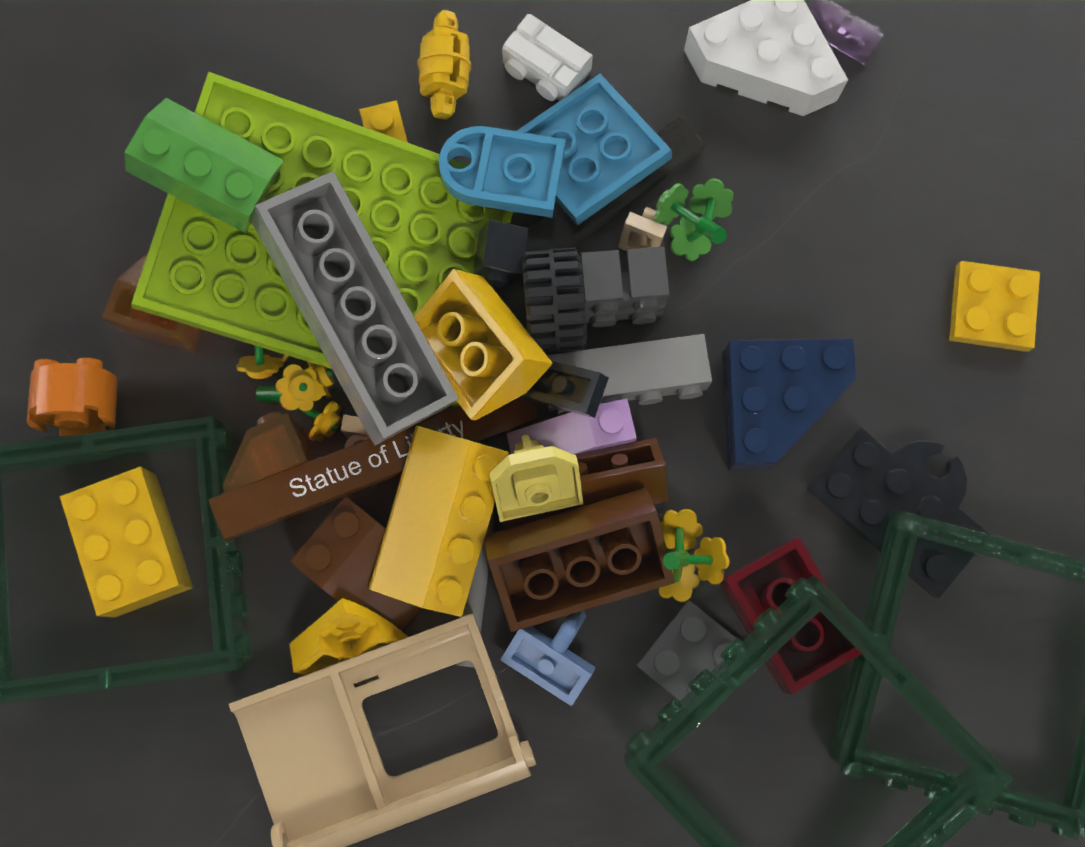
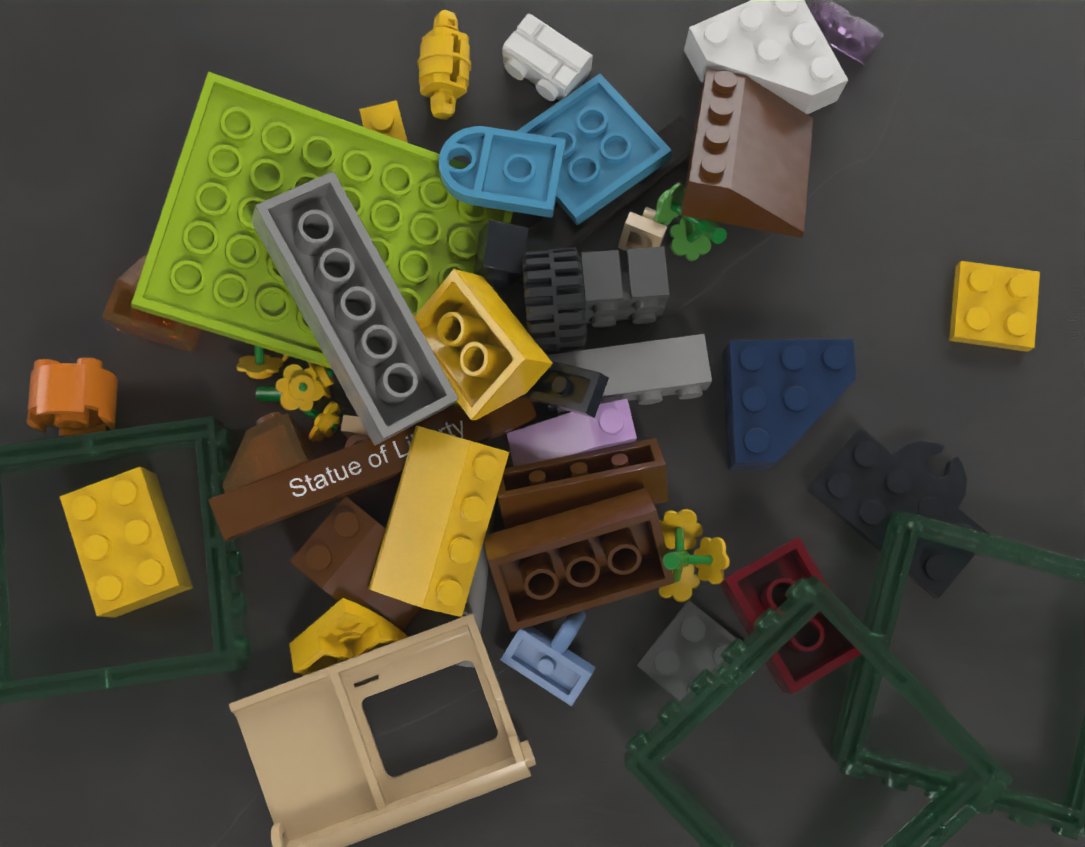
bright green slope [124,98,284,233] -> none
light yellow piece [489,435,583,522] -> none
none -> reddish brown slope [681,68,813,238]

